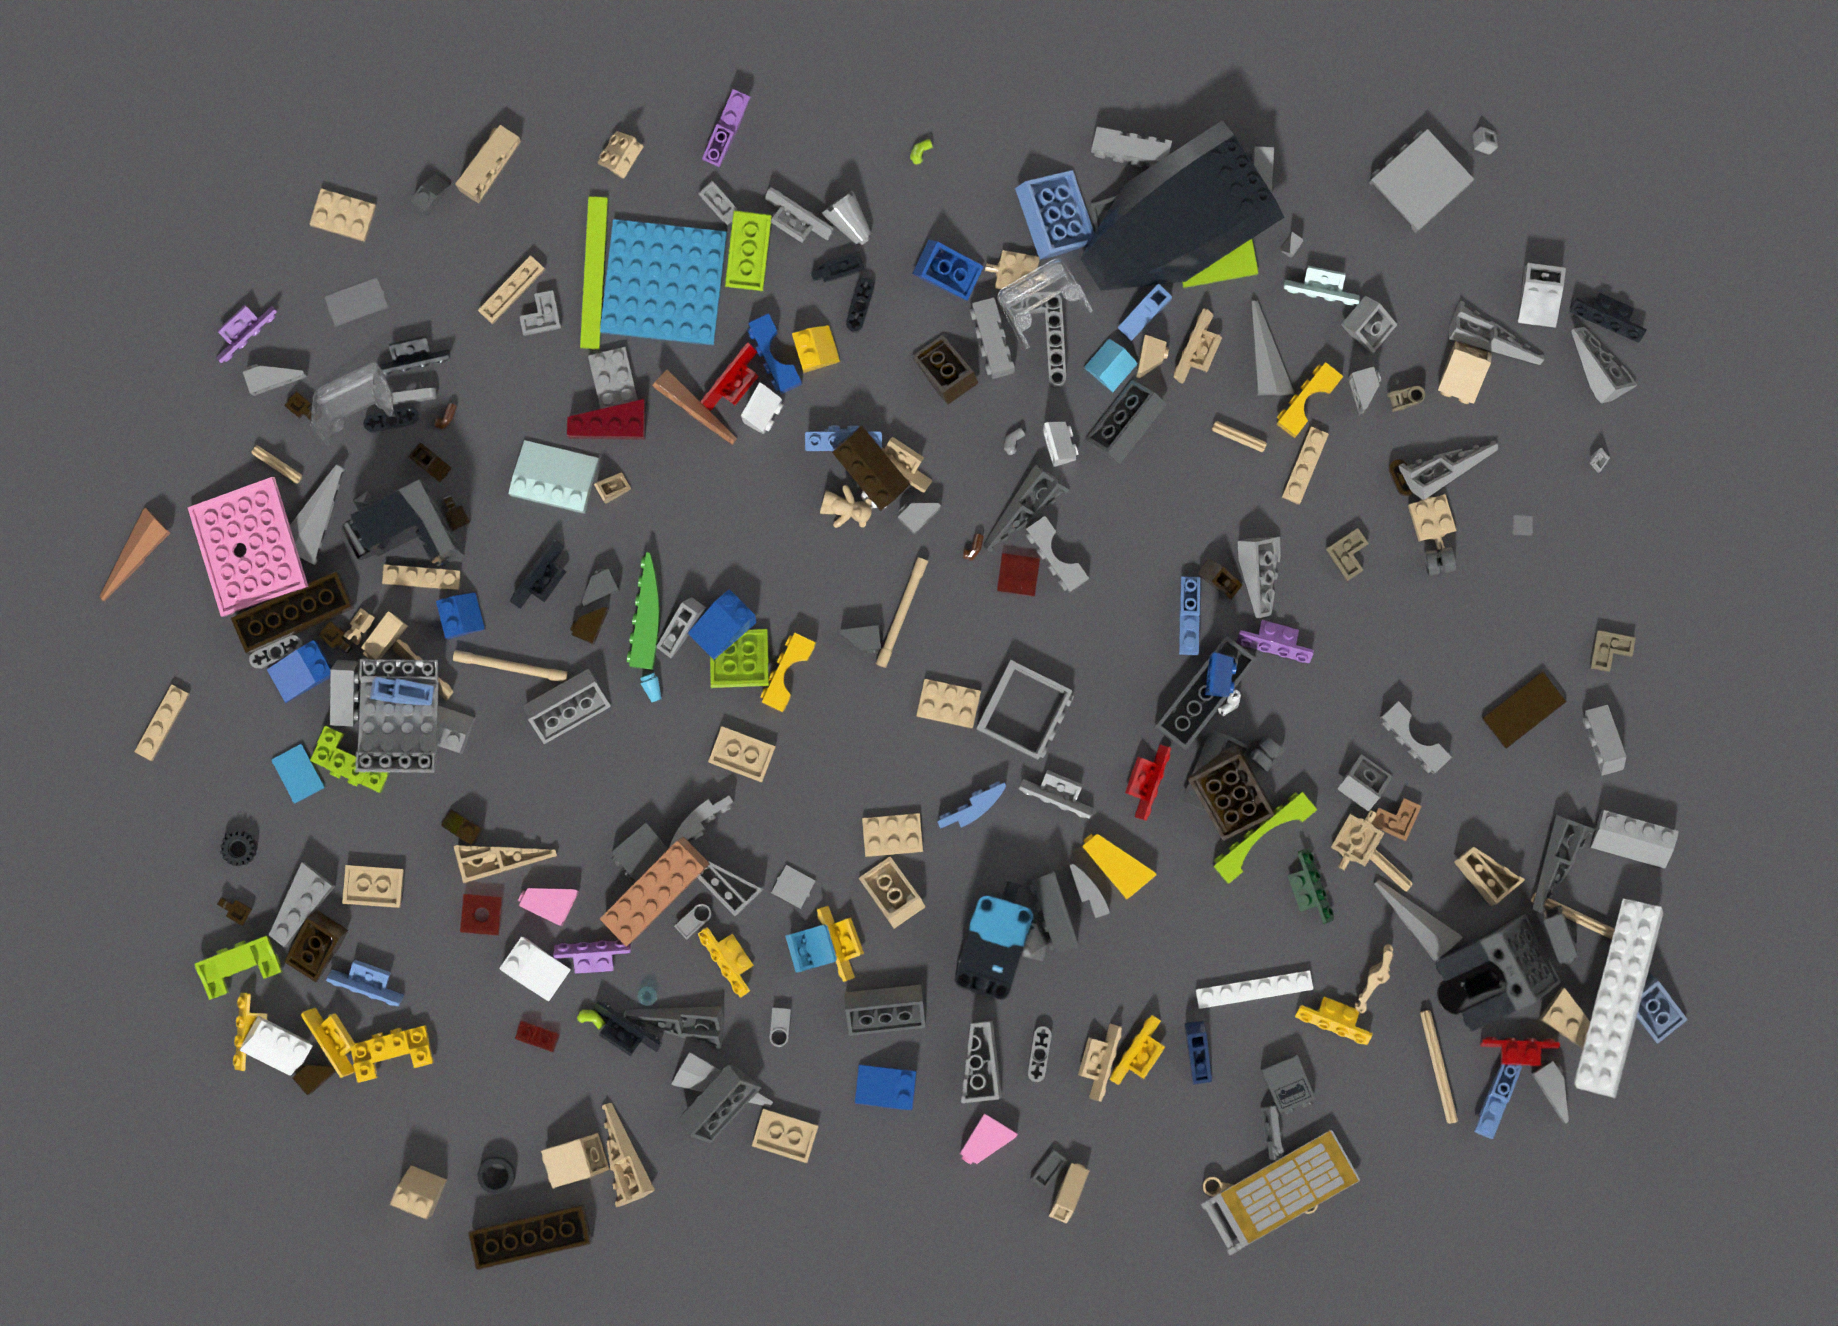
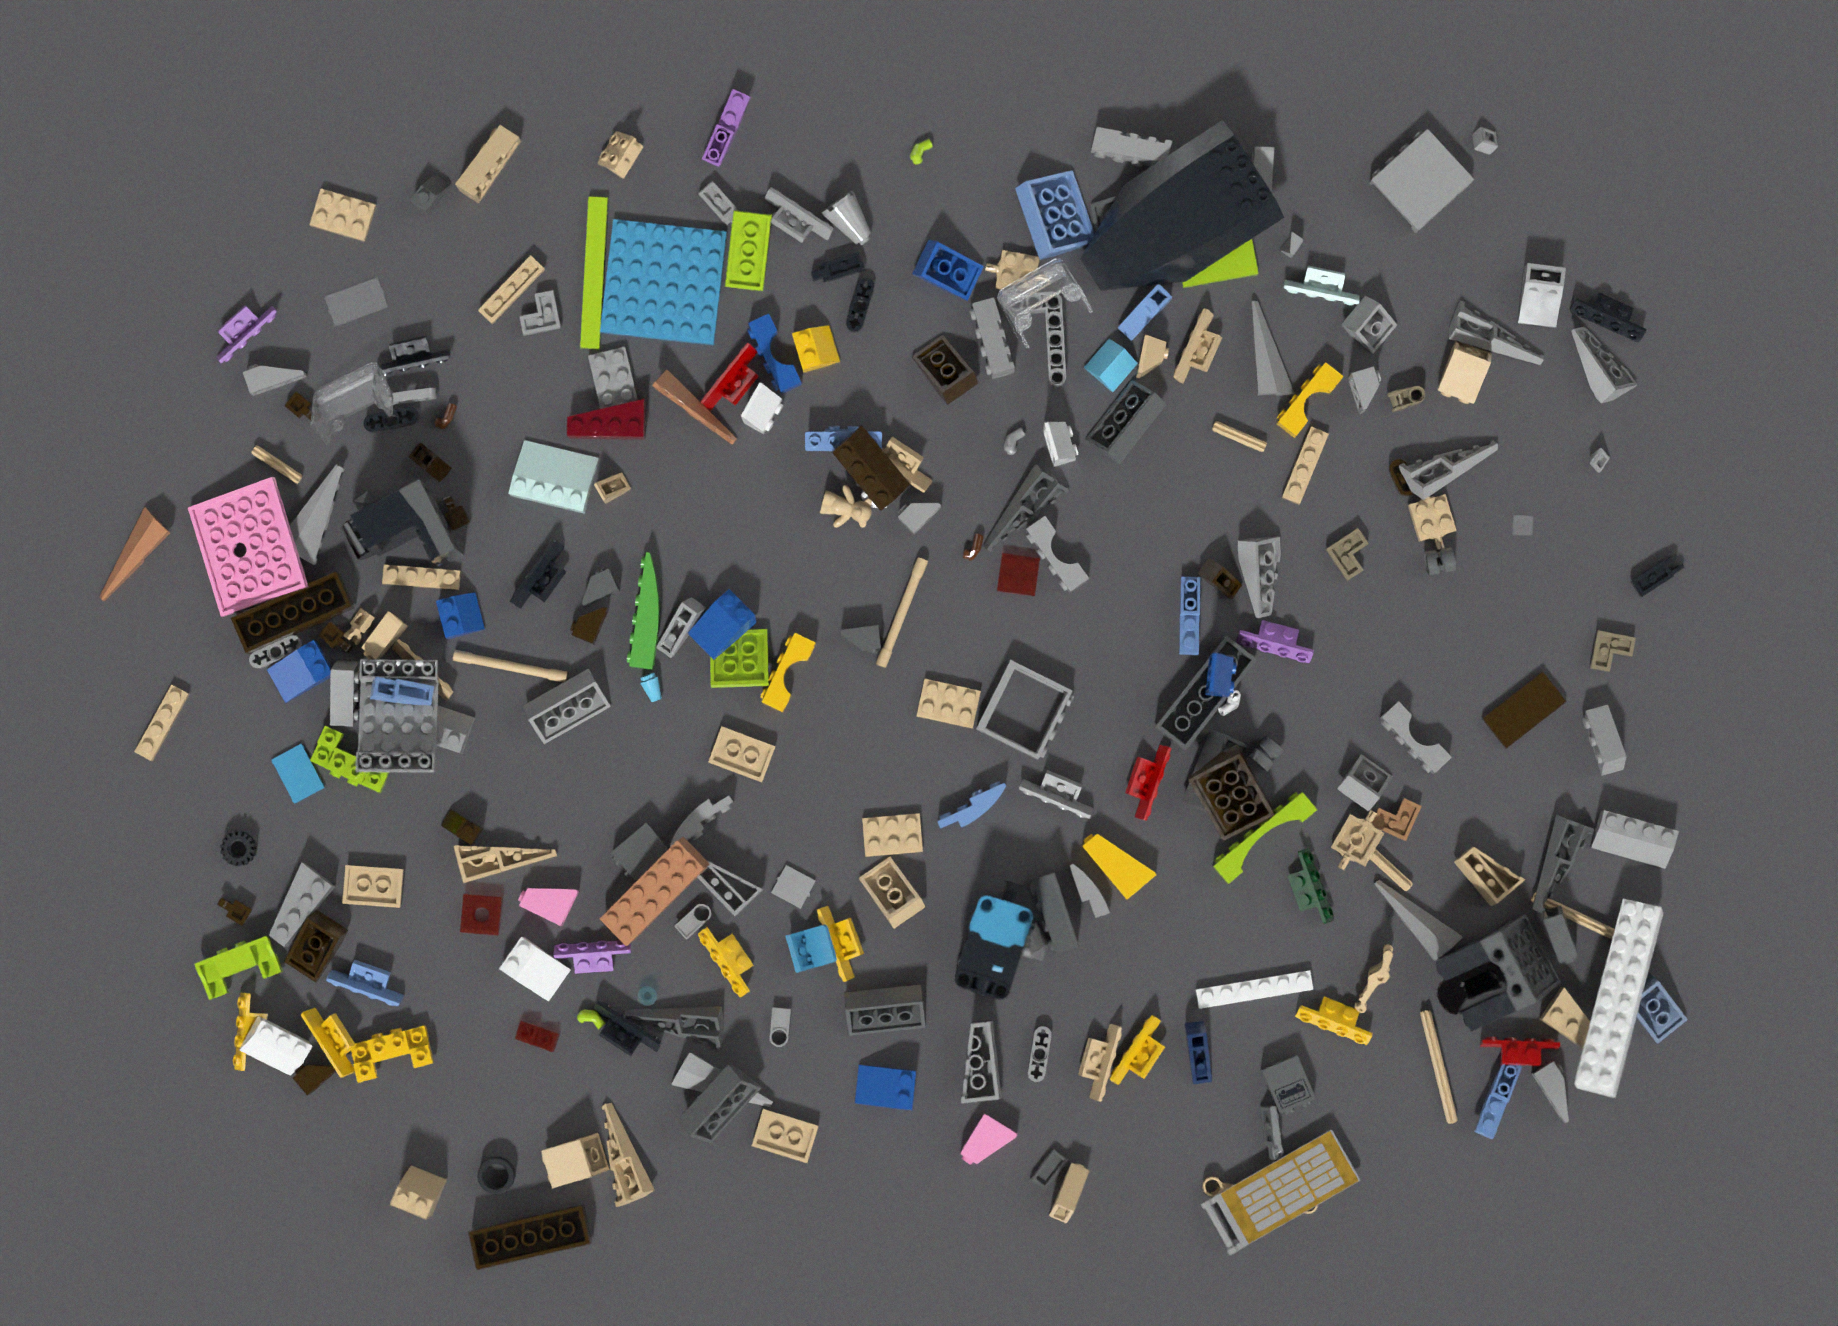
none -> black hinge [1630,554,1685,597]

